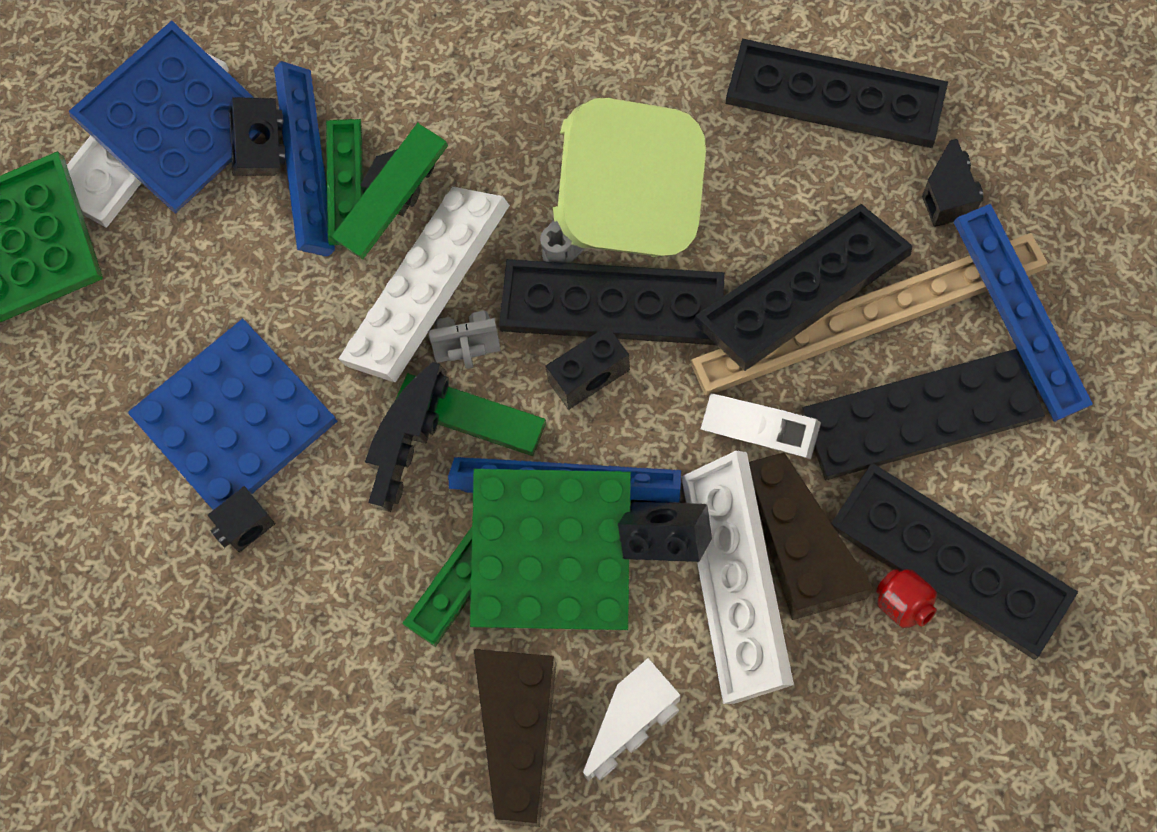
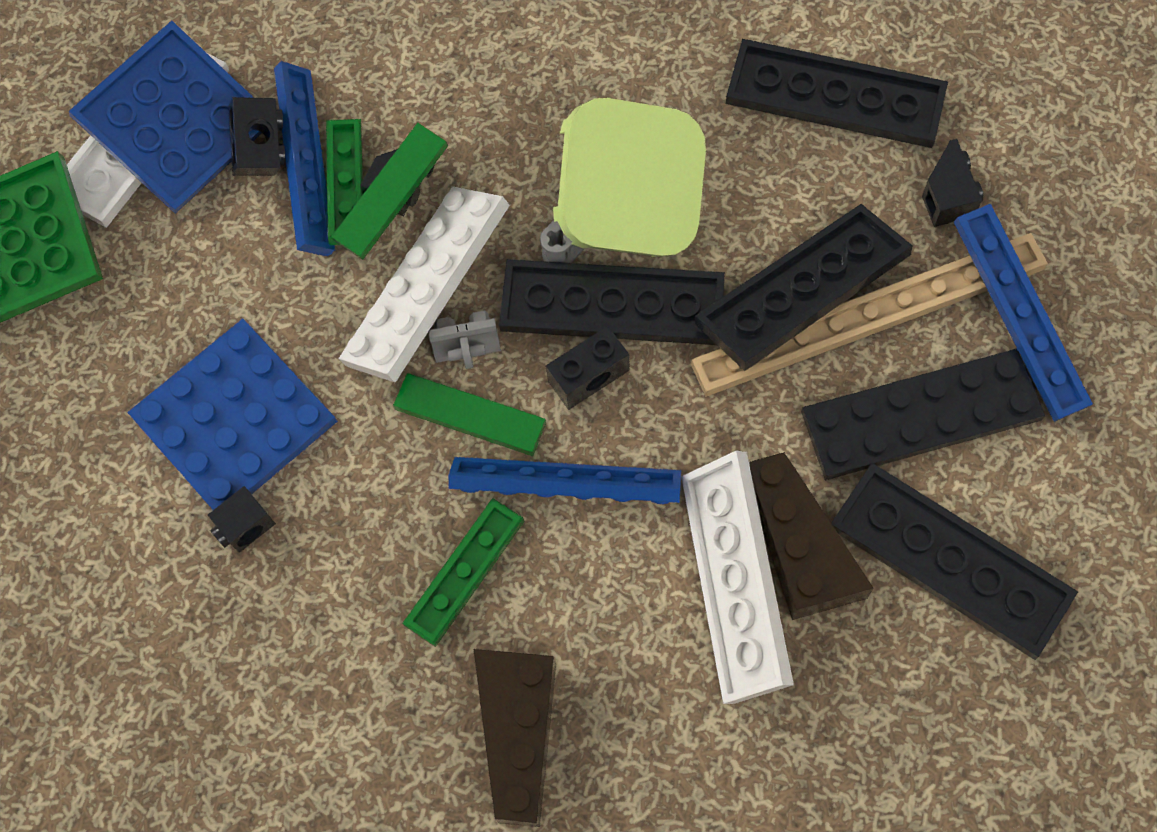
black slope [365,362,449,512] -> none
green plate [470,469,631,630] -> none
white slope [583,658,680,781] -> none
black brick [618,502,712,562] -> none
white slope [701,393,821,459] -> none
red head [876,569,937,628] -> none

